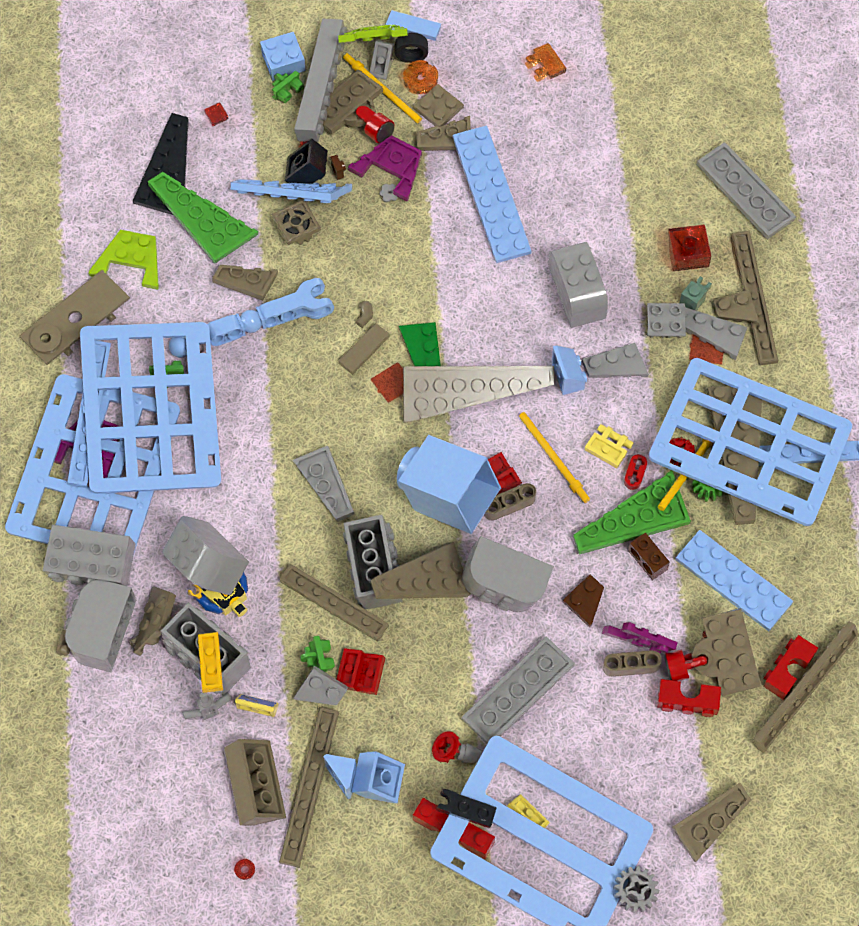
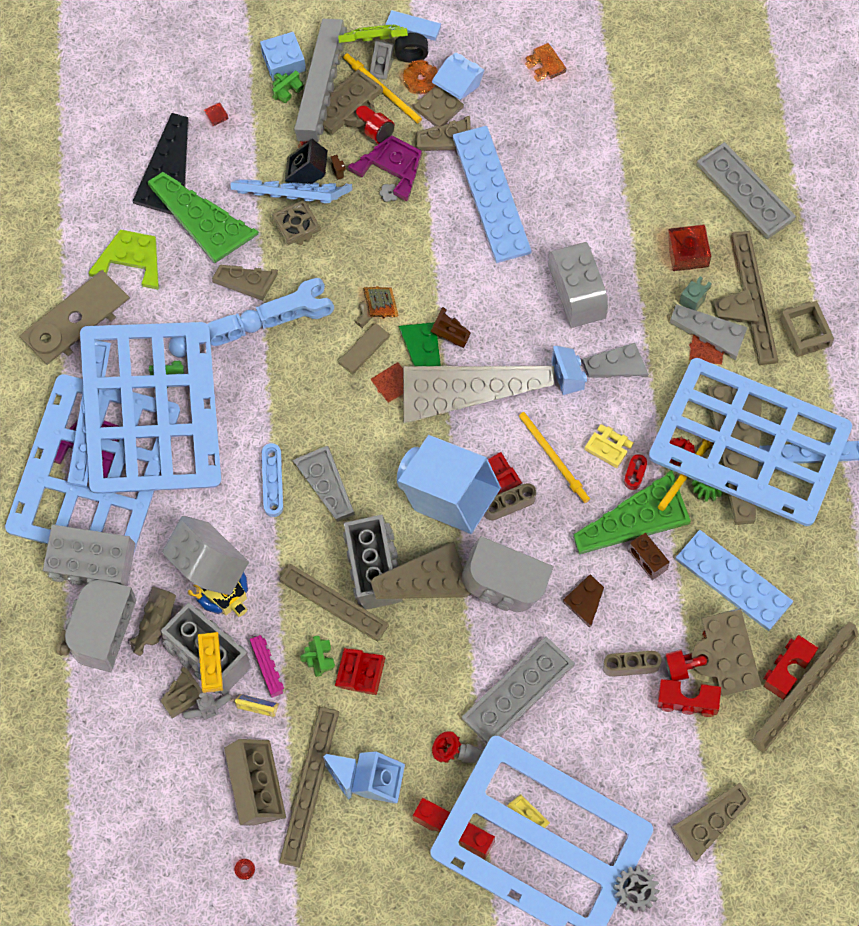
light grey wing [293,666,348,705] -> none
black plate [435,789,497,828] -> none
magenta wing [602,622,678,654] -> none
light grey hinge [647,303,686,338] -> none
none -> dark tan wing [161,667,203,719]
none -> dark pink piece [250,635,284,698]
none -> light blue plate [262,443,283,517]
none -> piece [363,286,399,319]
none -> reddish brown wing [431,307,471,348]
none -> light blue slope [432,53,484,100]
none -> dark tan window [780,301,834,357]

